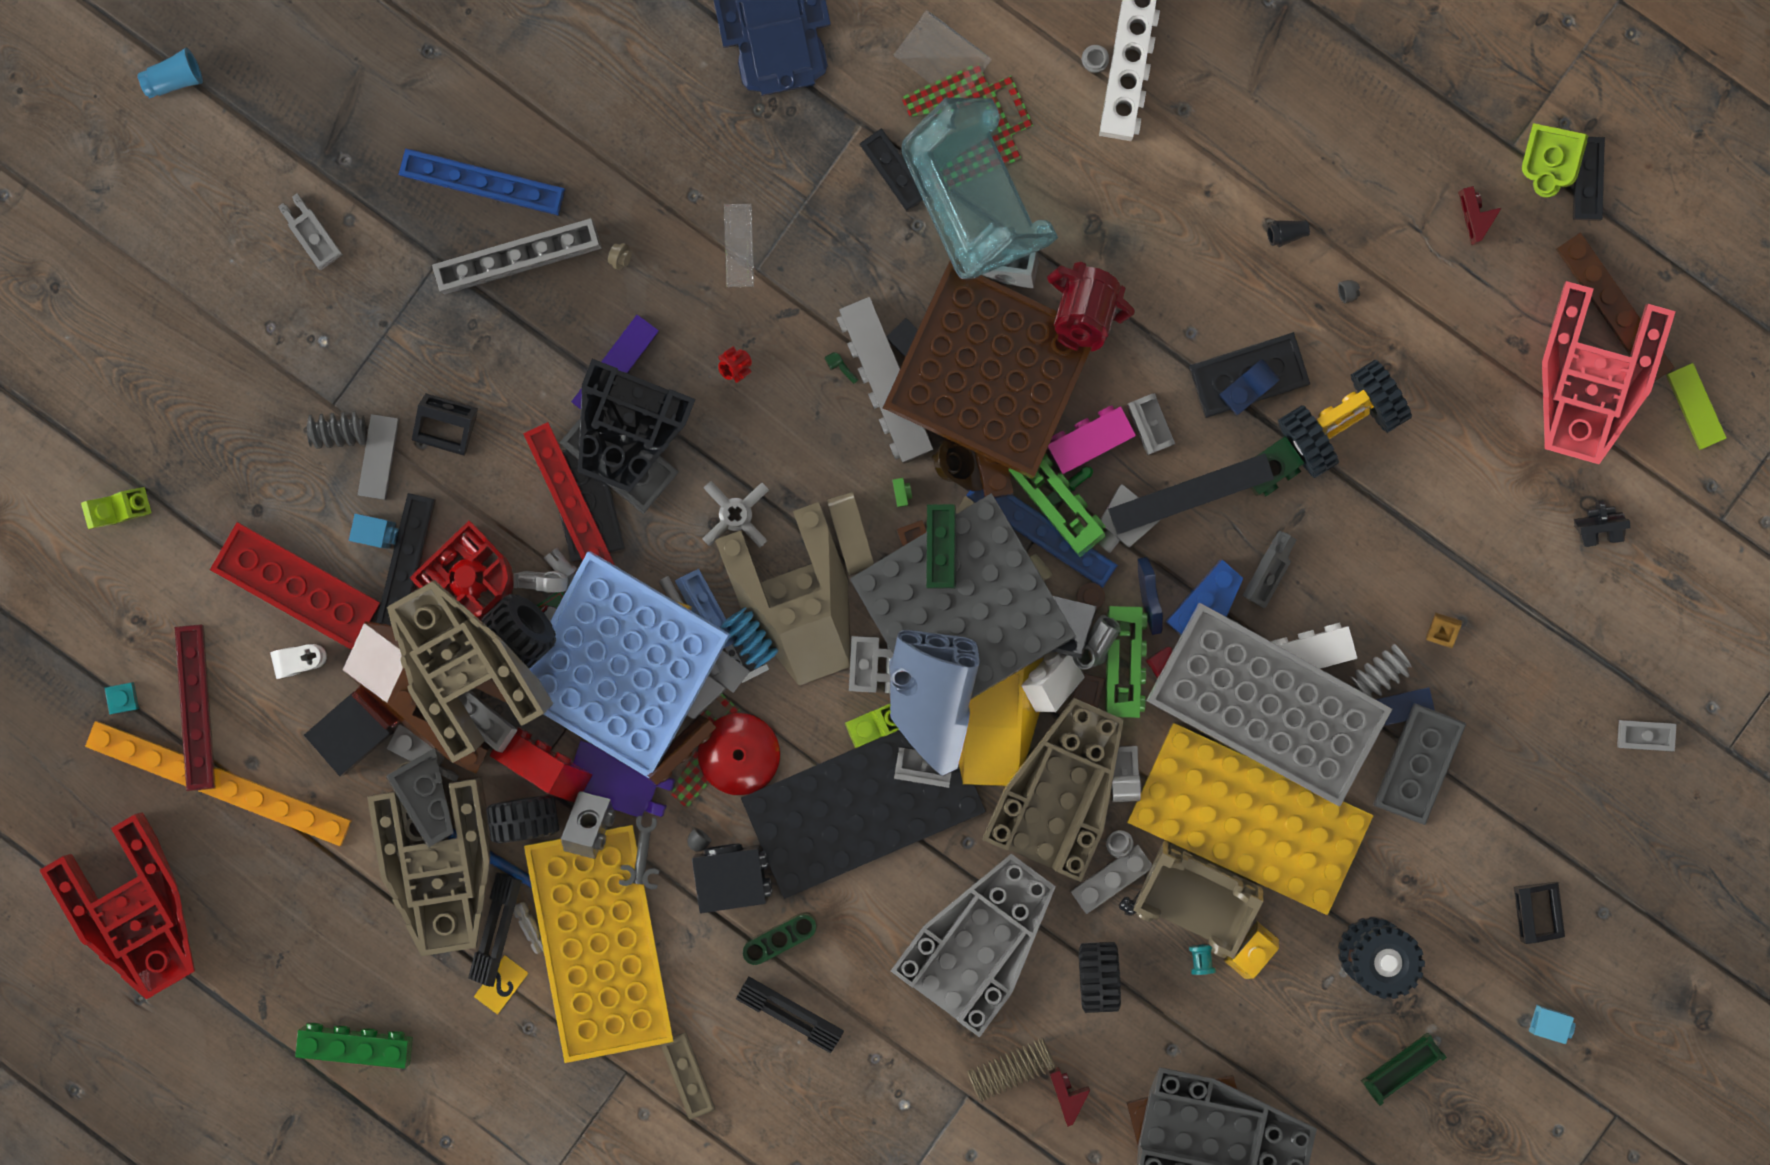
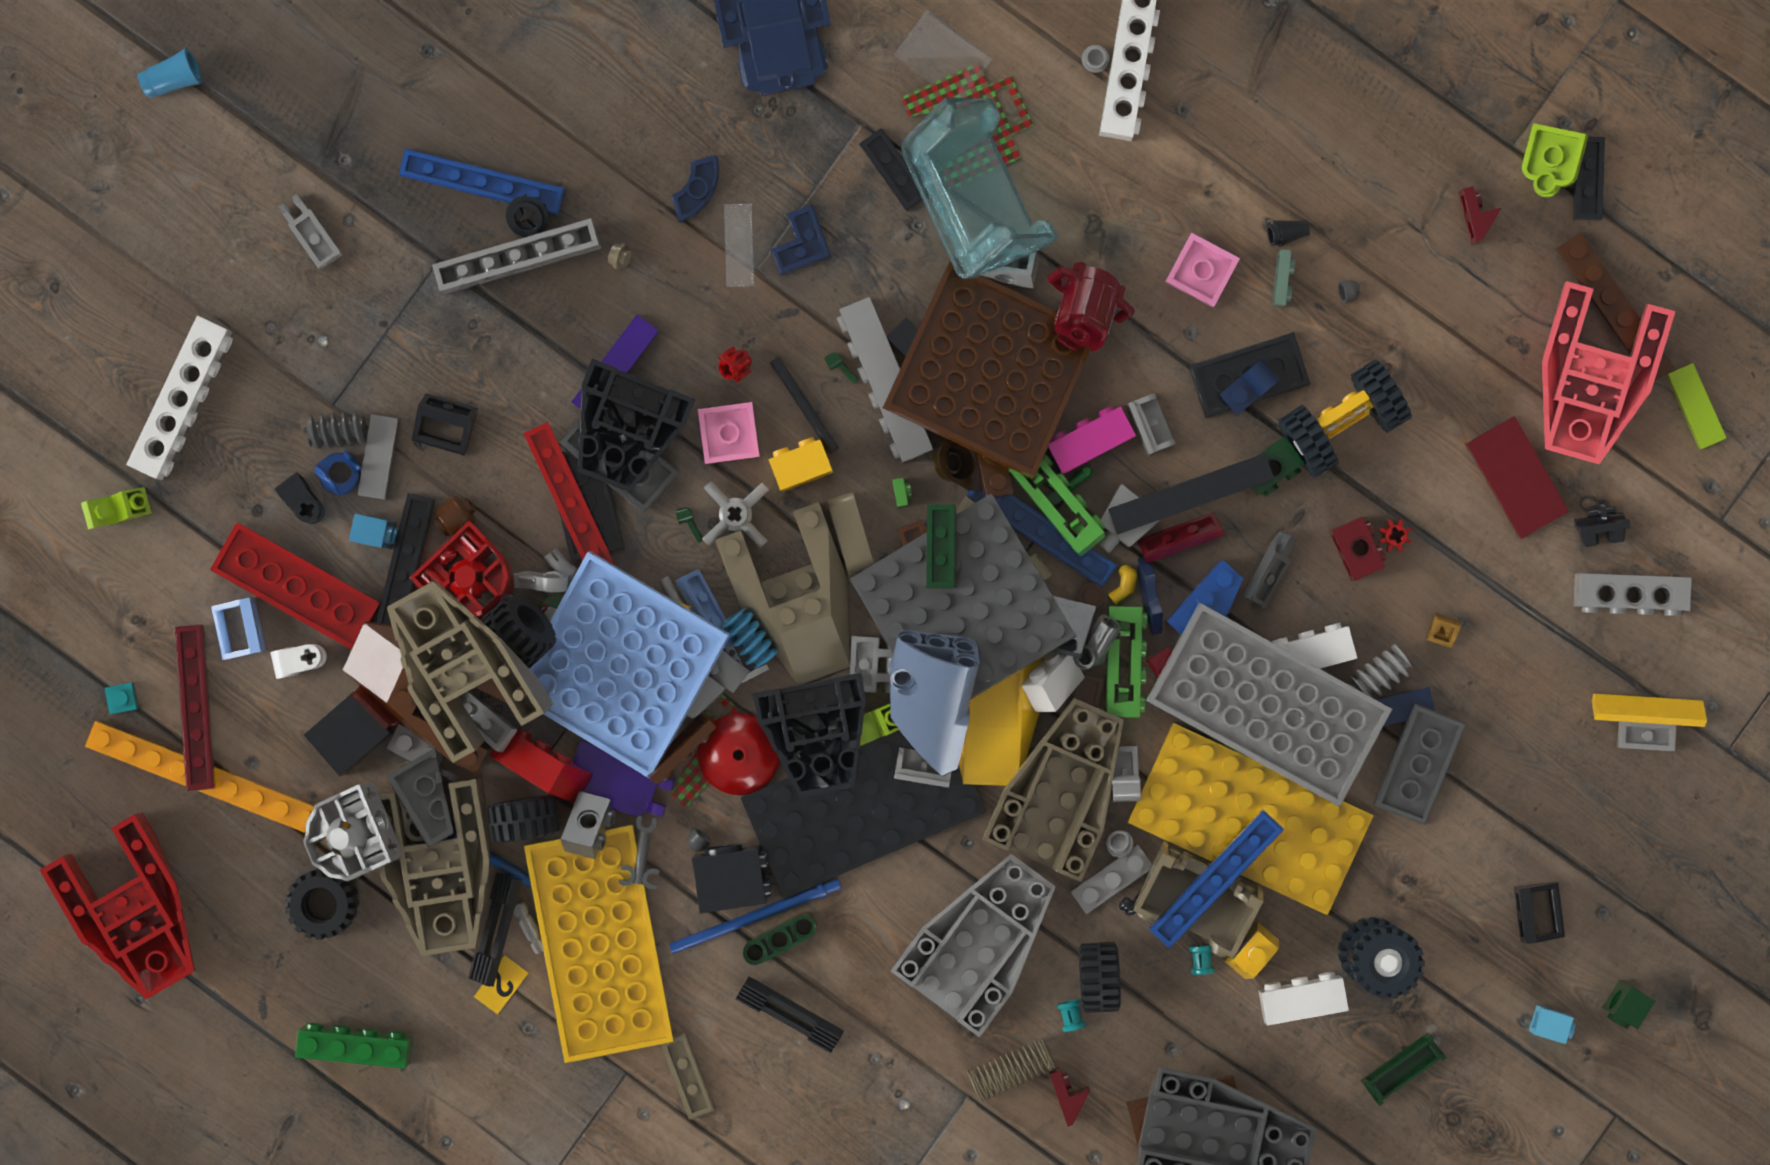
none -> white brick [126,316,233,480]
none -> light blue tile [211,598,266,660]
none -> black piece [275,472,325,524]
none -> black tyre [285,869,359,940]
none -> light grey connector [303,782,403,881]
none -> blue piece [315,450,362,496]
none -> reddish brown head [434,496,477,536]
none -> black gear [506,194,550,238]
none -> blue bar [669,878,842,954]
none -> dark blue tile [671,154,719,223]
none -> dark green hand [676,507,703,543]
none -> bright pink plate [698,402,760,464]
none -> black wedge [752,673,866,797]
none -> yellow brick [768,437,834,492]
none -> black bar [770,357,839,454]
none -> dark blue tile [771,205,832,276]
none -> teal bush [1056,998,1087,1032]
none -> yellow arm [1108,564,1138,605]
none -> dark red tile [1137,512,1225,563]
none -> blue tile [1149,809,1284,949]
none -> bright pink plate [1165,233,1240,308]
none -> white brick [1258,972,1349,1026]
none -> sand green plate [1272,249,1295,308]
none -> dark red brick [1329,517,1386,581]
none -> red gear [1378,519,1412,552]
none -> dark red tile [1465,416,1569,539]
none -> light grey brick [1574,573,1691,616]
none -> yellow tile [1591,693,1707,727]
none -> dark green brick [1602,980,1656,1030]

